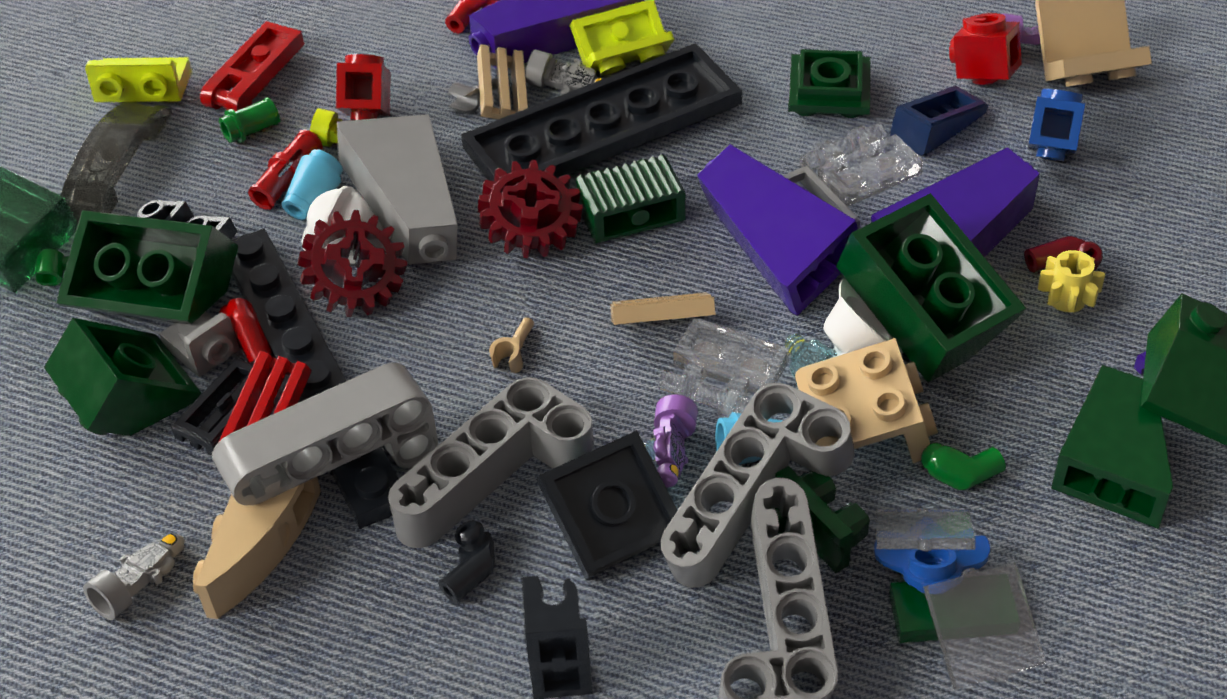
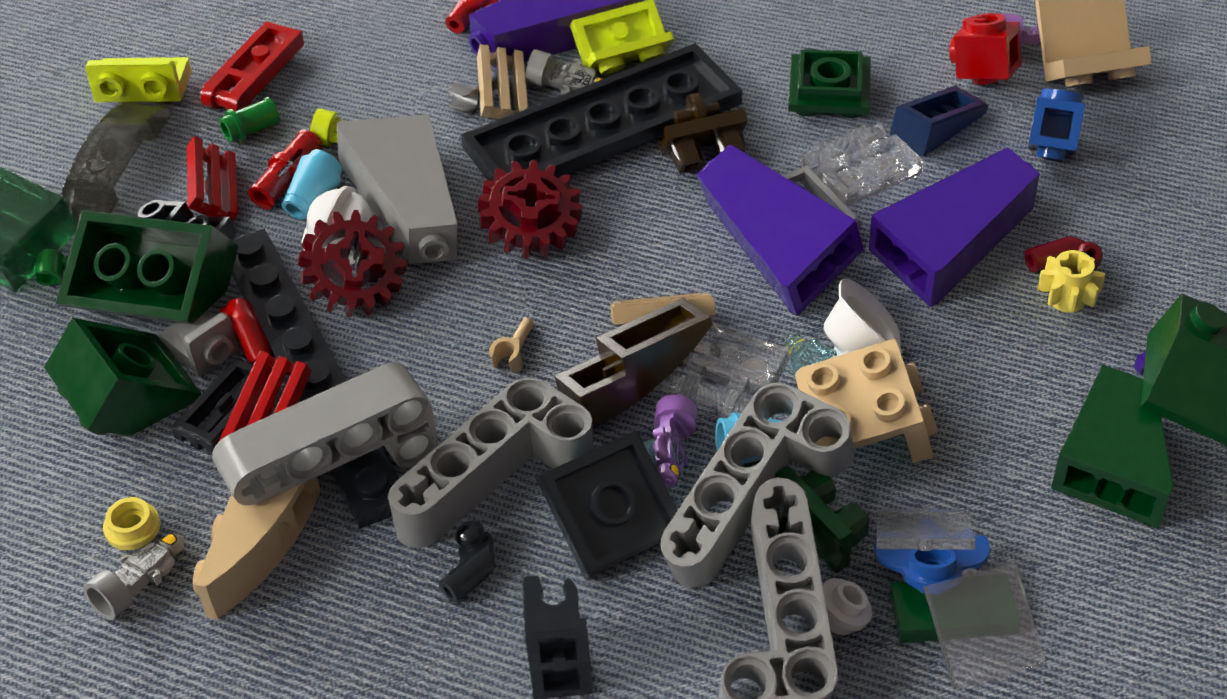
red brick [336,54,391,121] -> none
dark green brick [576,154,686,244] -> none
dark green slope [836,193,1026,383] -> none
green arm [921,443,1006,491] -> none
none -> light yellow plate [103,497,161,550]
none -> red tile [187,136,238,221]
none -> dark brown slope [555,298,713,429]
none -> dark brown hips [659,93,748,174]
none -> white plate [823,578,872,635]

